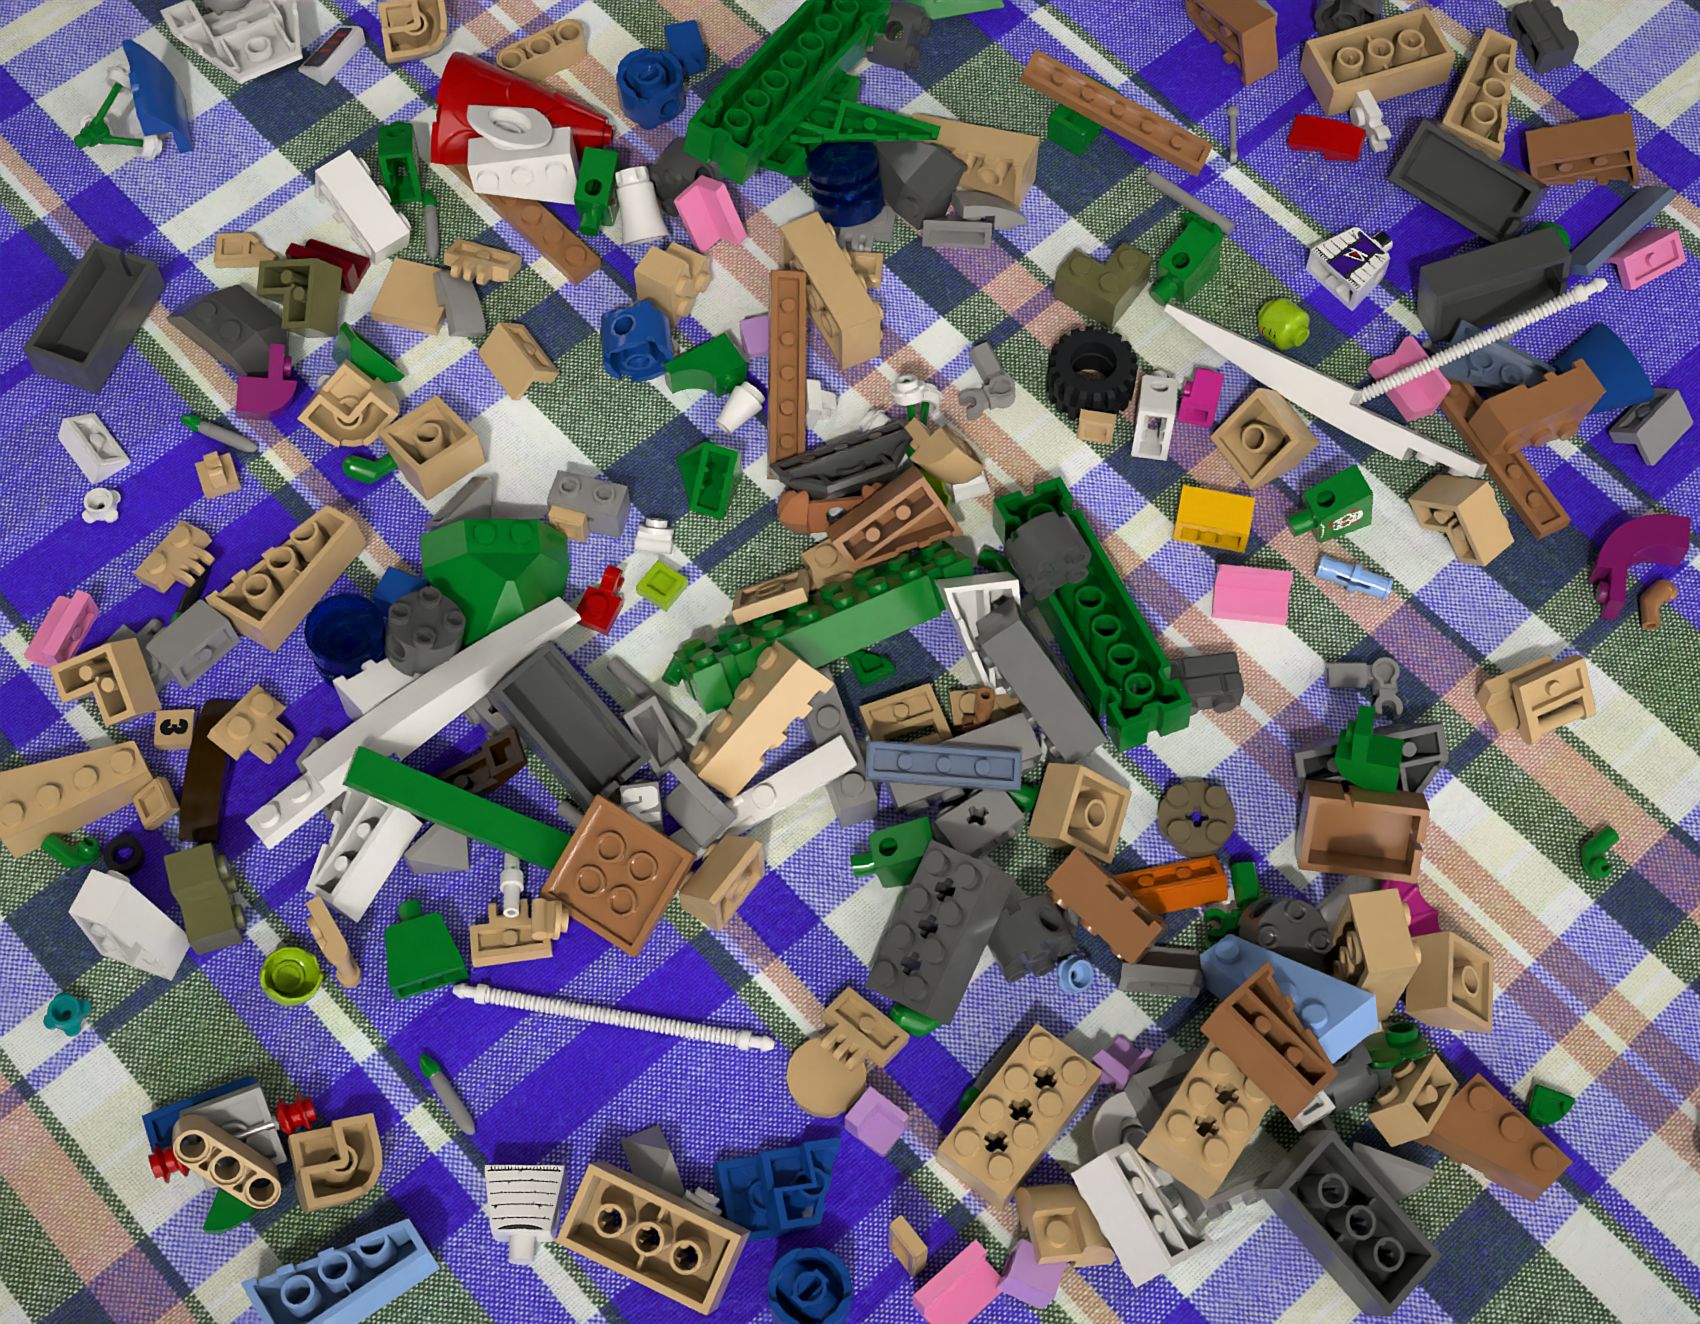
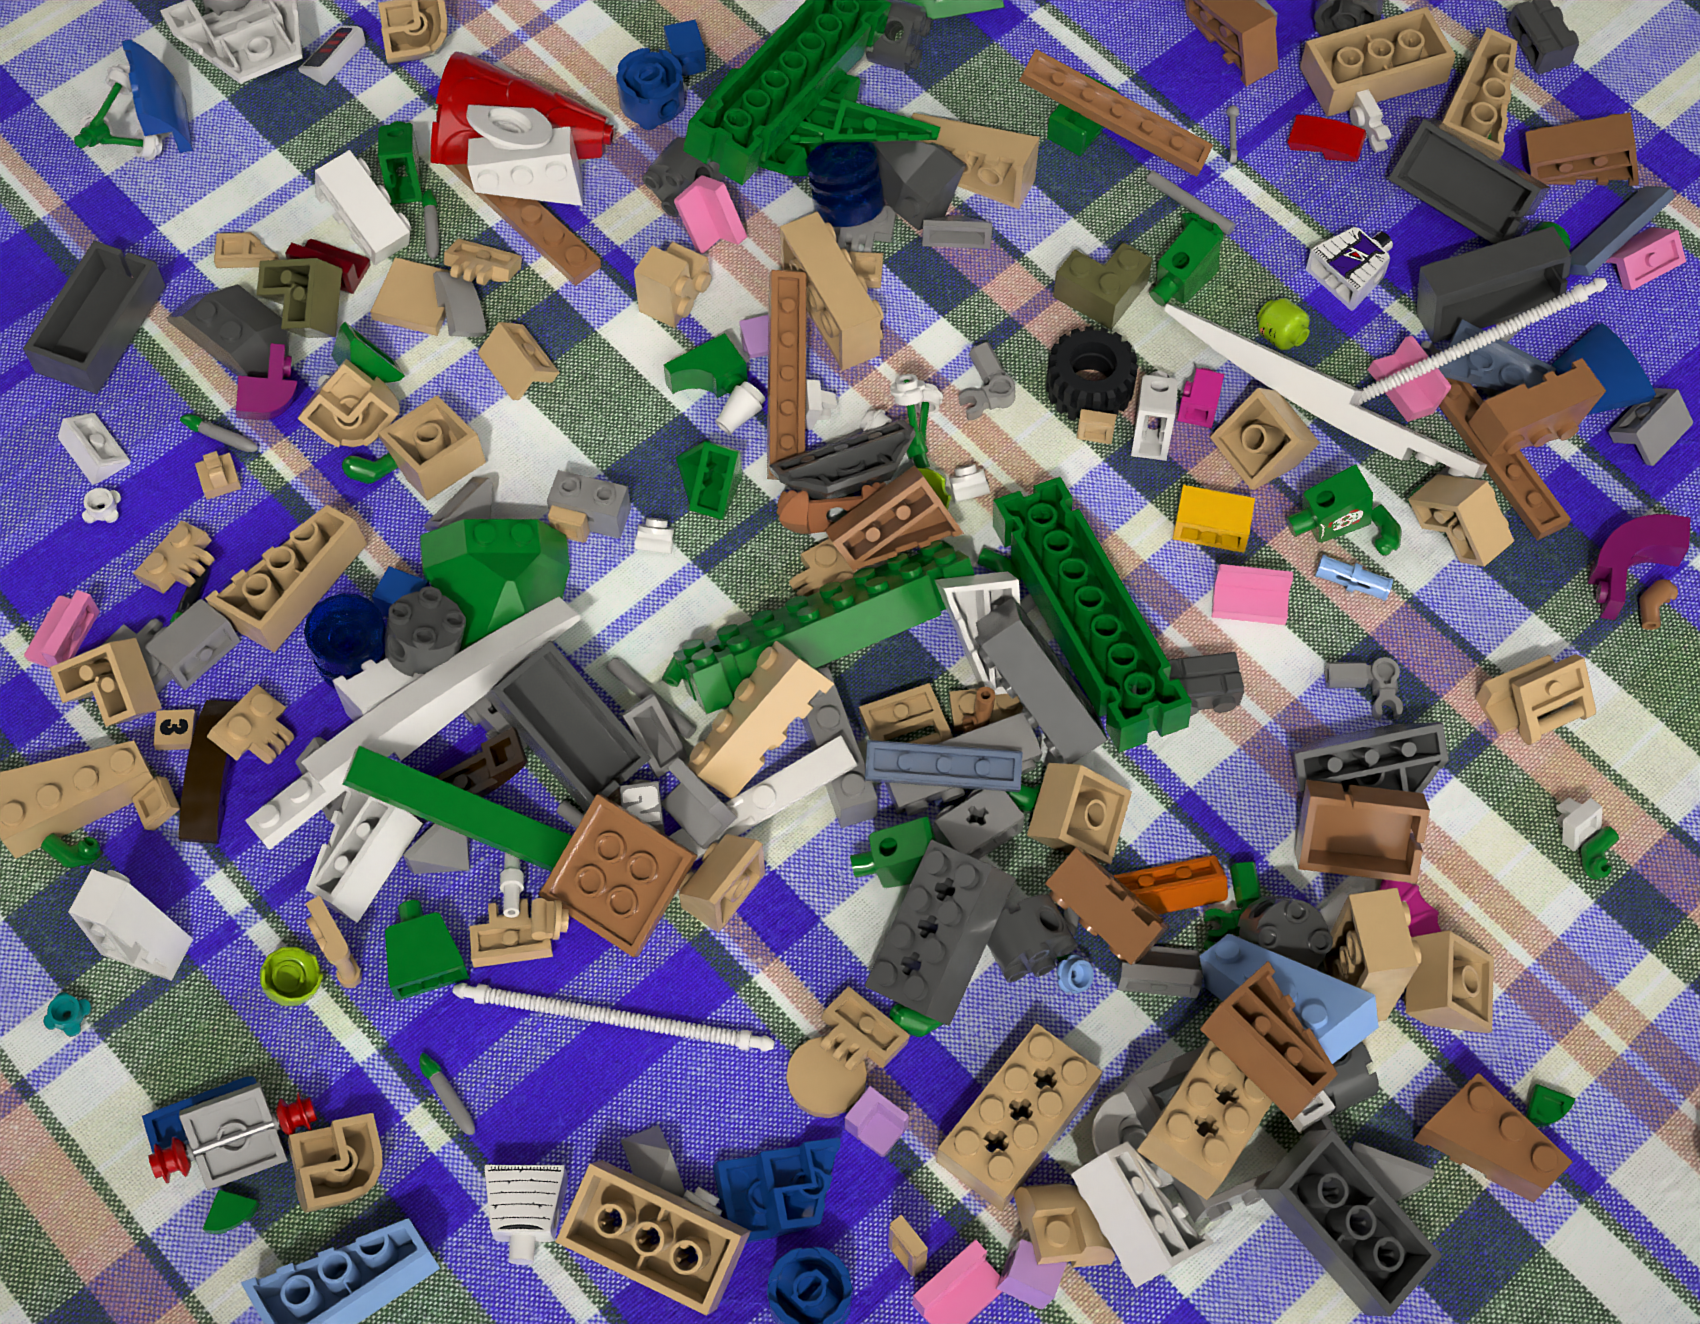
black piece [103,835,145,876] -> none
olive brick [163,842,247,956] -> none
tan beam [172,1115,281,1209] -> none
tan beam [496,19,587,83] -> none
green torso [574,147,623,237] -> none
red plate [576,565,624,636] -> none
blue brick [600,301,674,382] -> none
white plant [615,166,670,246] -> none
lime plate [636,560,688,612] -> none
tan tile [731,568,810,625] -> none
green tile [846,650,896,689] -> none
tan brick [904,417,986,485] -> none
light grey slope [951,191,1027,230] -> none
light grey piece [959,1037,1022,1114] -> none
dark grey brick [1003,511,1092,600] -> none
lavender panel [1091,1037,1154,1095] -> none
dark tan plate [1157,781,1236,858] -> none
green brick [1335,705,1404,794] -> none
green plate [1362,1022,1428,1069] -> none
tan brick [1367,1053,1459,1147] -> none
none -> green arm [1372,504,1402,556]
none -> white tile [1556,797,1603,851]

